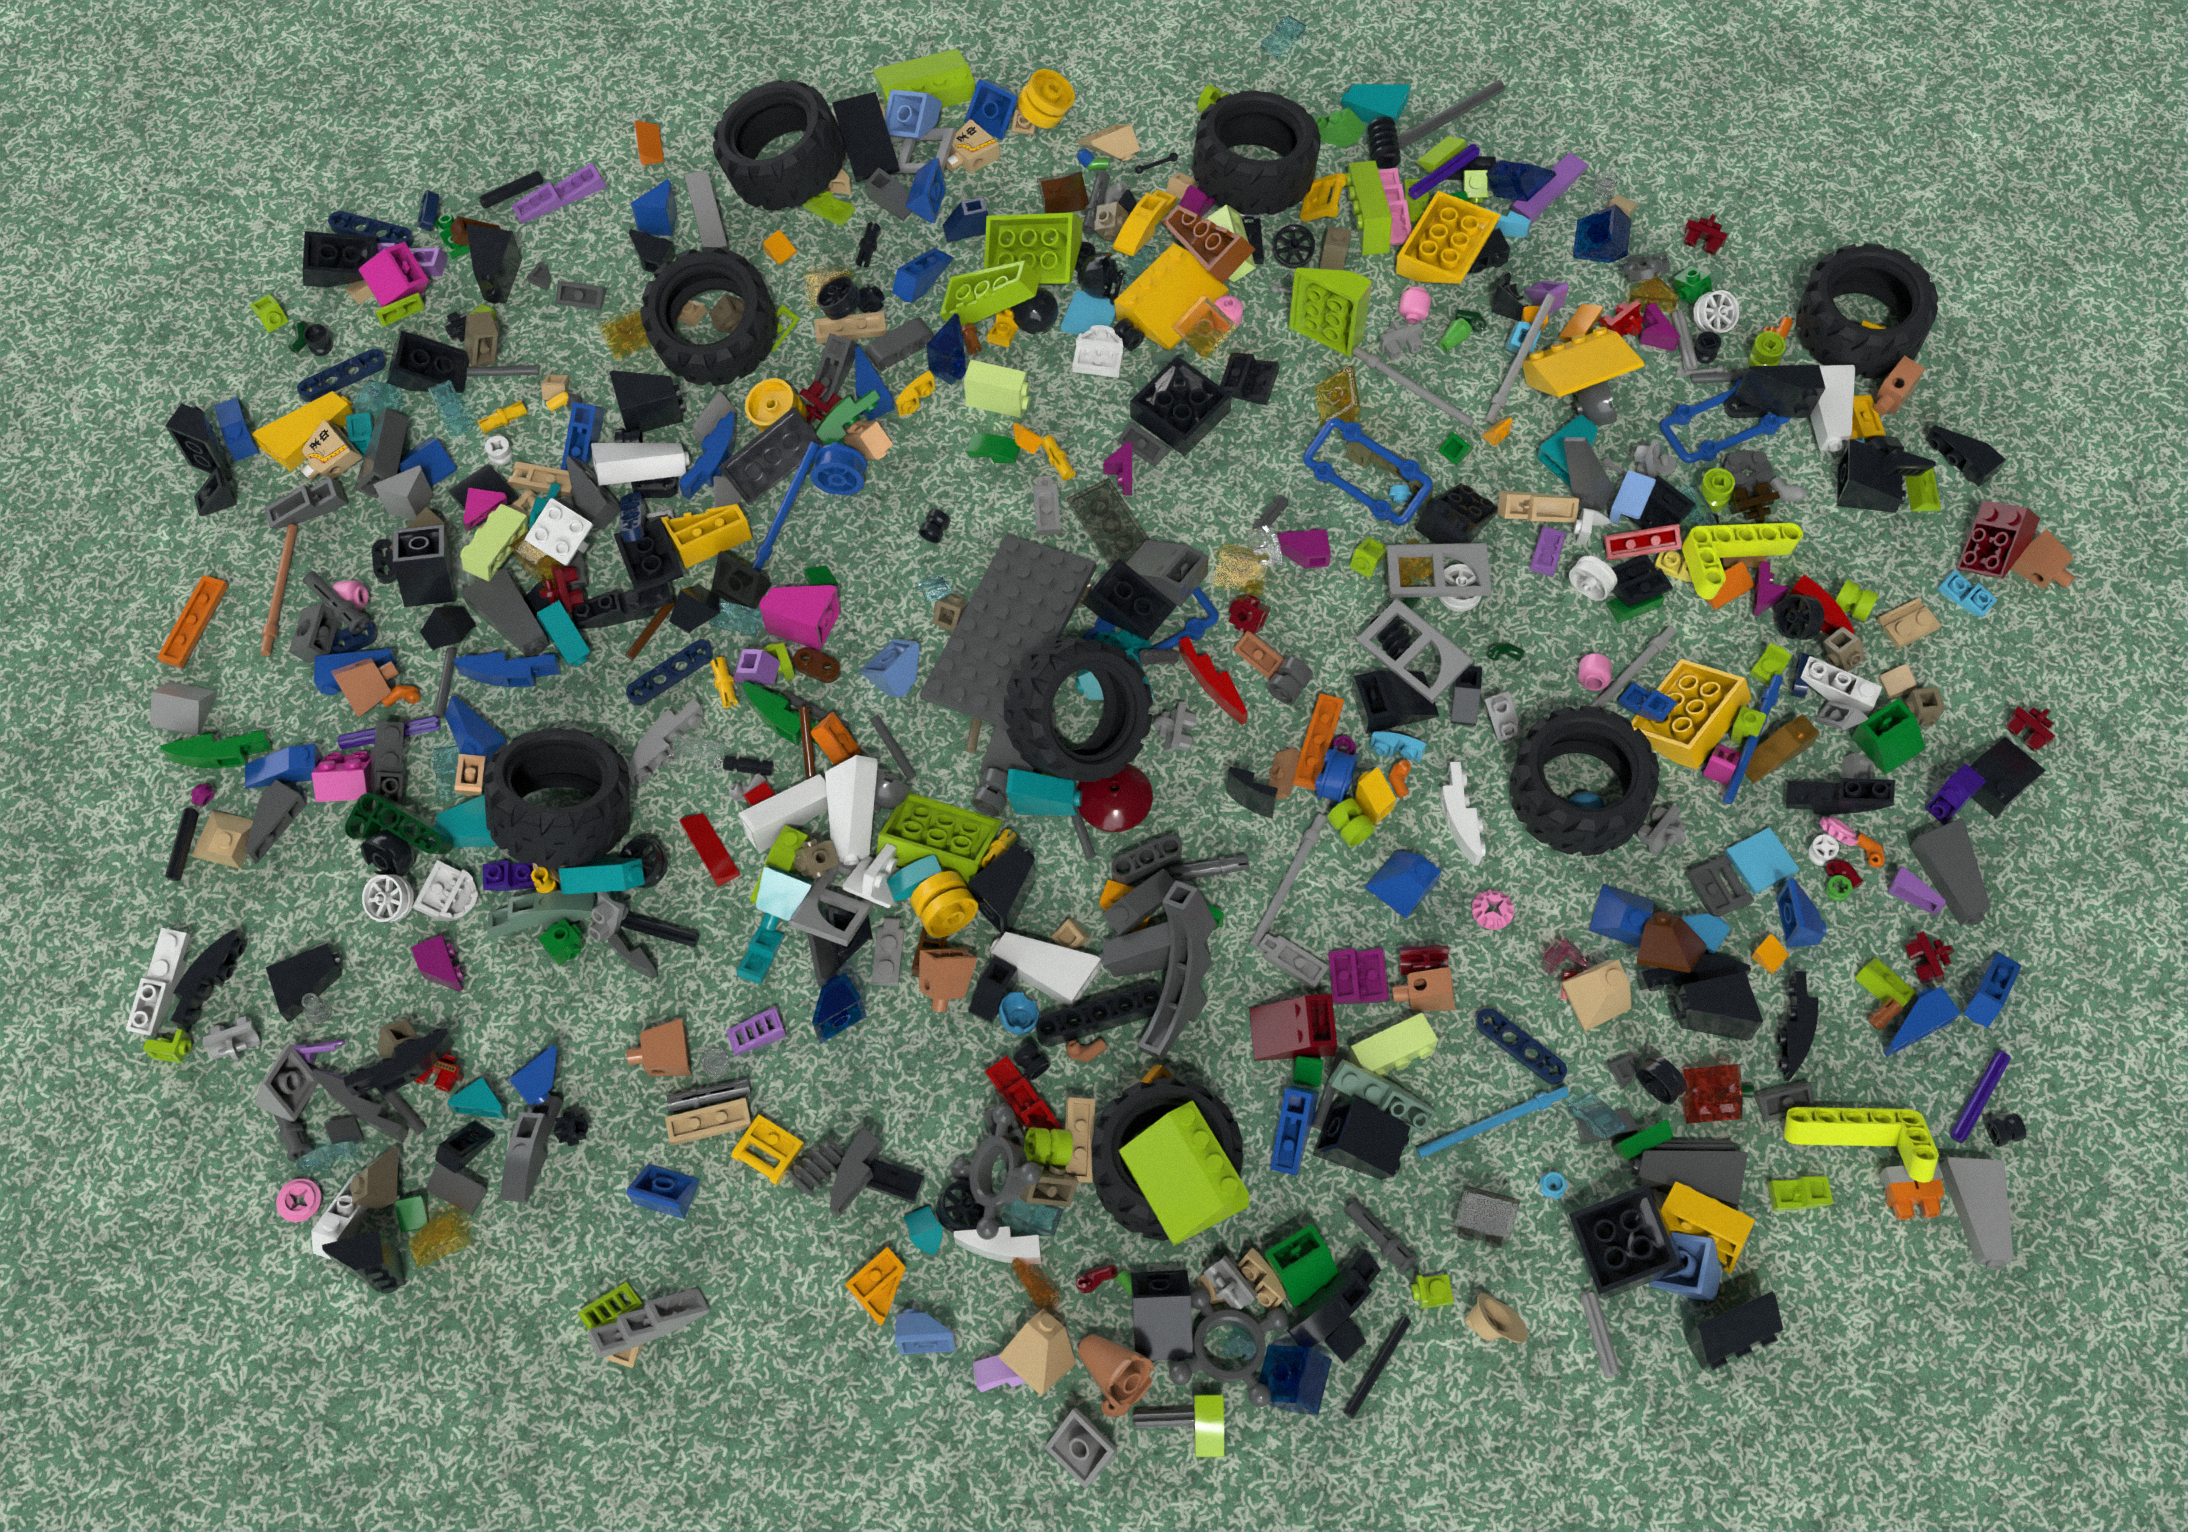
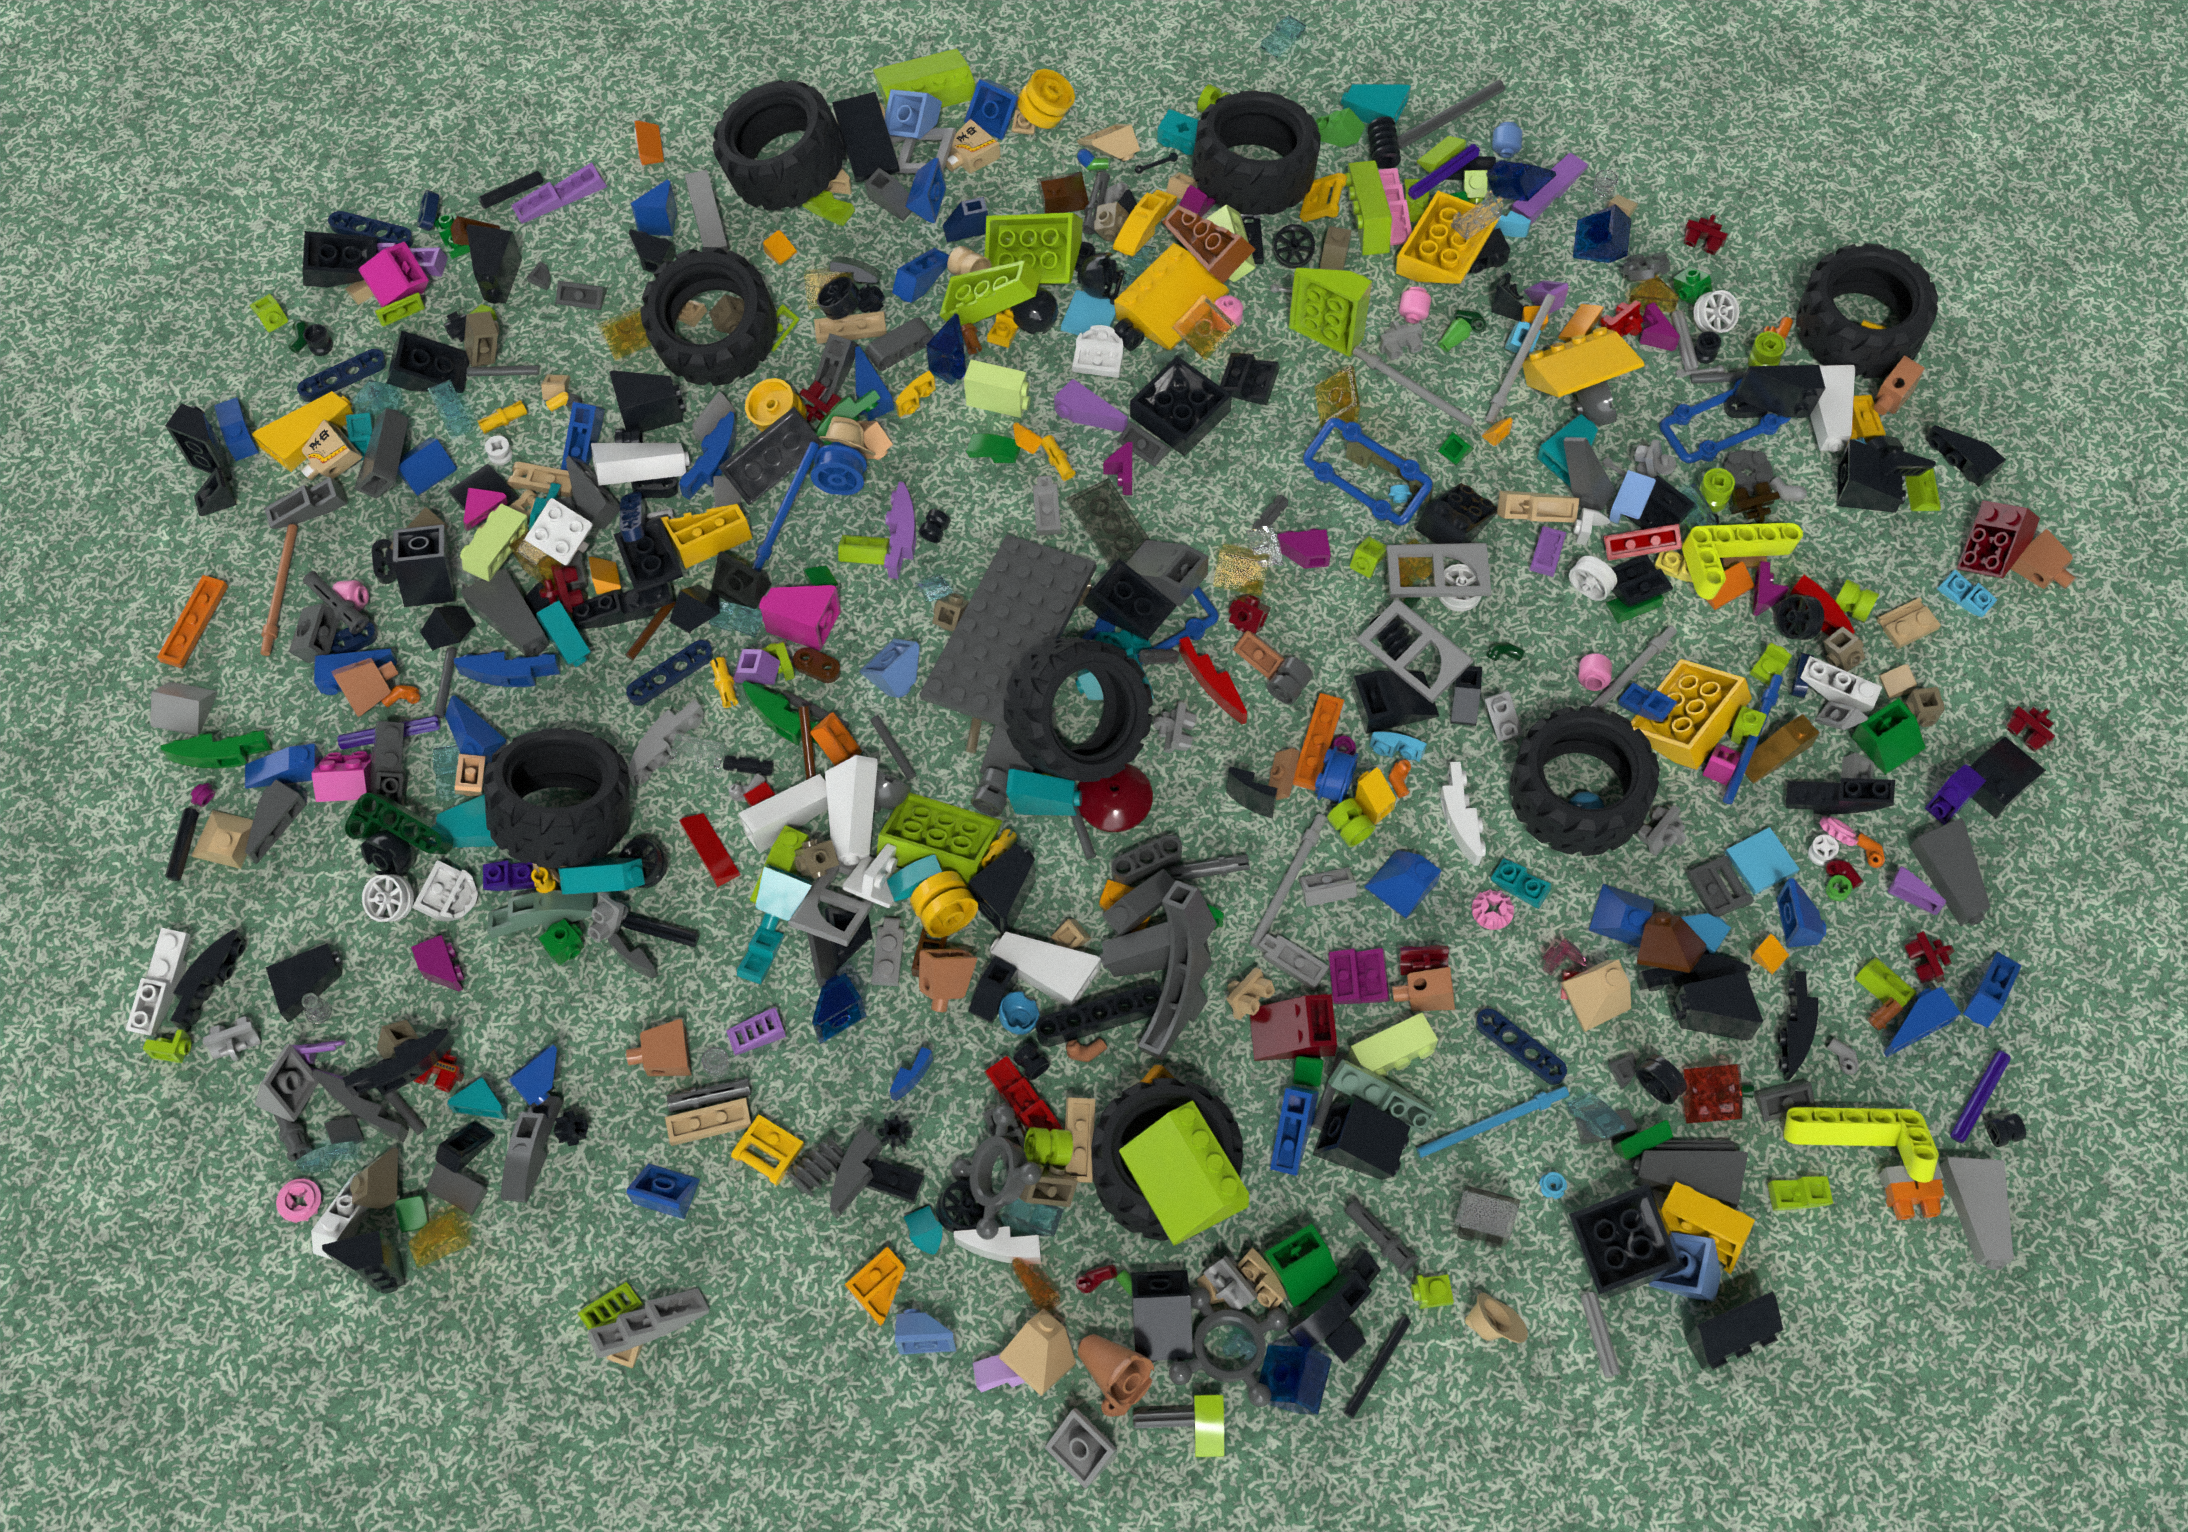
light grey slope [373,465,433,520] -> none
black pin [855,222,881,268] -> none
none -> light orange slope [588,557,621,595]
none -> tan piece [819,416,876,456]
none -> black slope [830,256,882,283]
none -> lime slope [838,535,890,565]
none -> black gear [878,1115,913,1152]
none -> medium lavender slope [884,482,916,579]
none -> blue slope [889,1047,933,1101]
none -> tan wheel [947,246,991,276]
none -> medium lavender slope [1054,379,1128,432]
none -> teal brick [1157,109,1199,155]
none -> tan hips [1226,968,1275,1020]
none -> light grey slope [1299,867,1357,907]
none -> clear hinge [1451,191,1504,240]
none -> teal slope [1491,858,1552,909]
none -> medium blue head [1492,122,1523,158]
none -> light grey arm [1827,1038,1859,1075]

